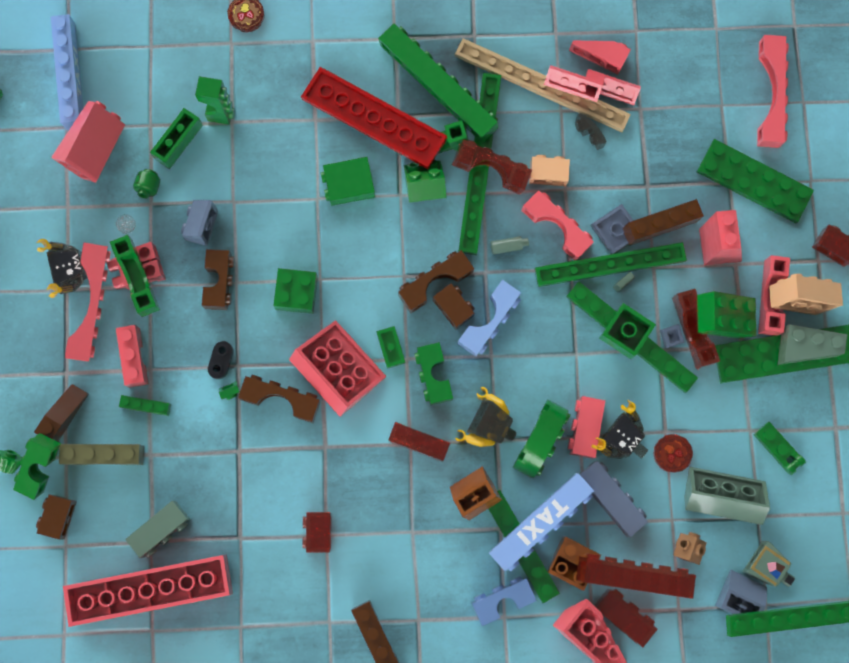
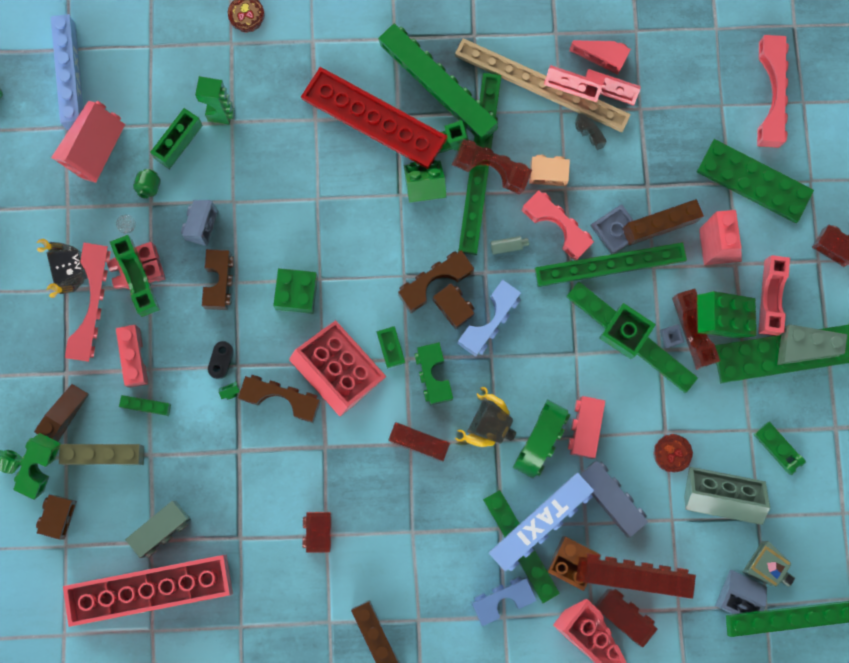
green brick [320,157,375,206] -> none
dark orange slope [450,466,502,521] -> none
torso [591,400,648,459] -> none
sand green tile [613,272,635,292] -> none
medium nougat brick [673,532,707,565] -> none
light nougat brick [769,274,843,315] -> none

